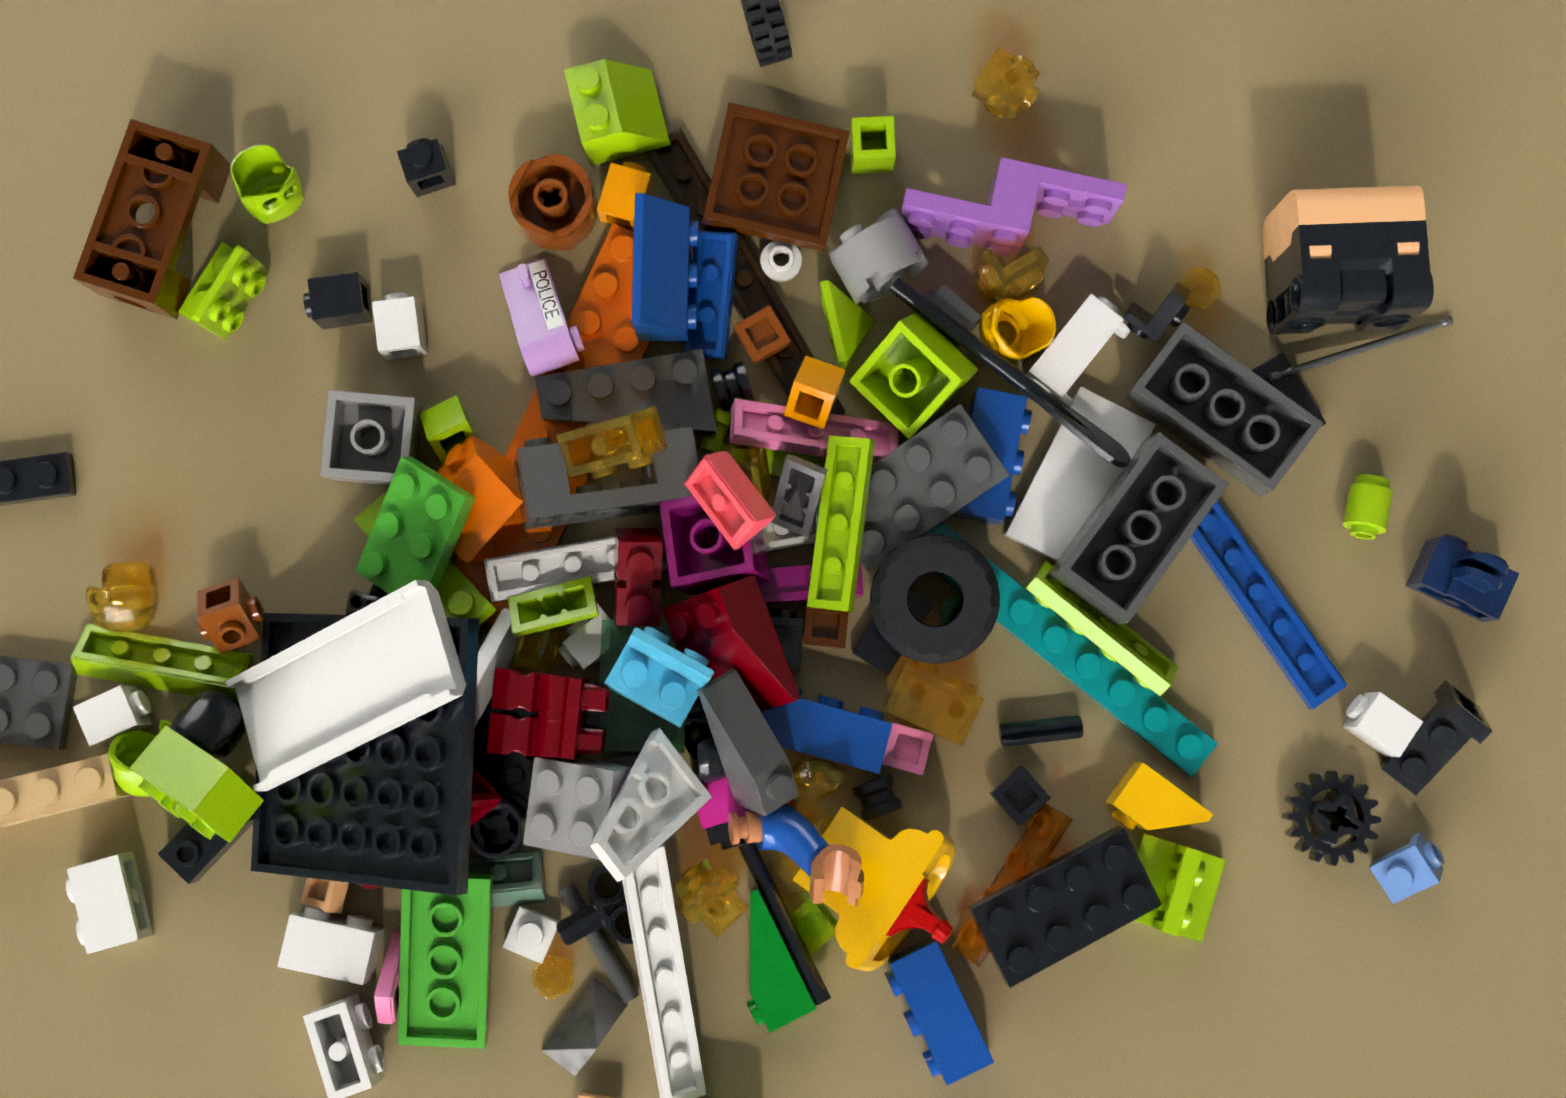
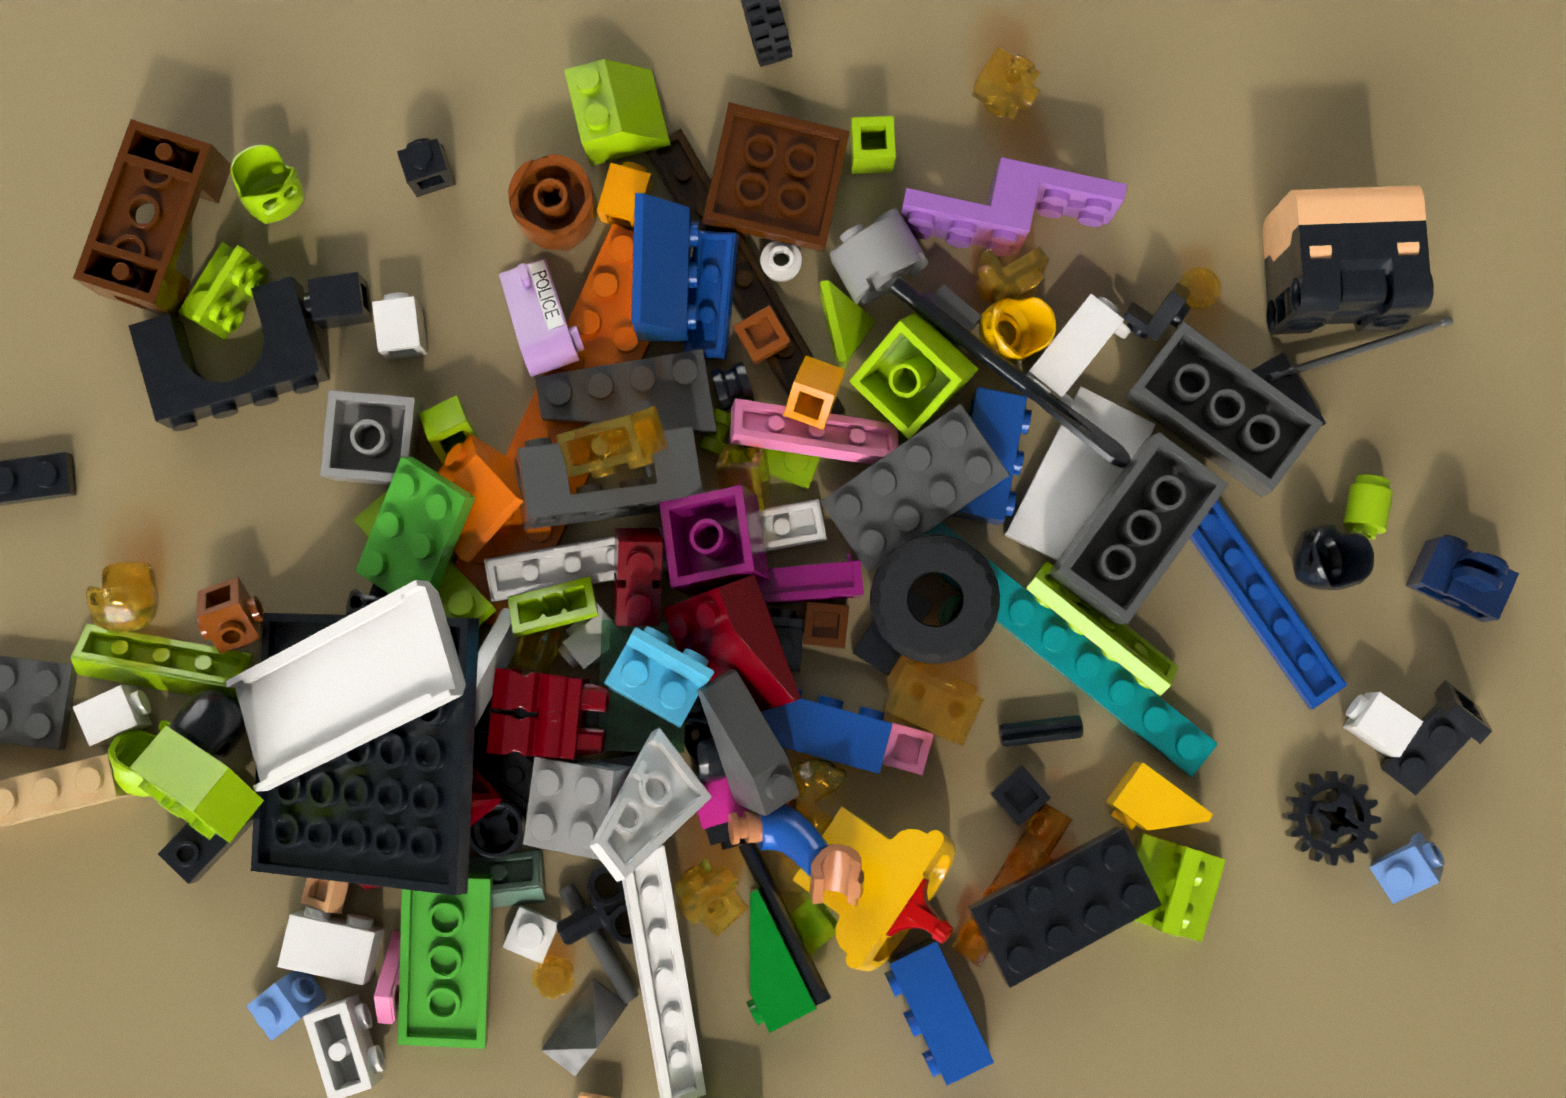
white brick [66,852,154,954] -> none
coral slope [684,451,776,550] -> none
flat silver slope [771,454,828,538] -> none
lime plate [807,435,875,613] -> none
black wheel [852,774,903,821] -> none
none -> black arch [128,276,330,431]
none -> medium blue bracket [246,970,327,1041]
none -> black helmet [1292,524,1374,591]

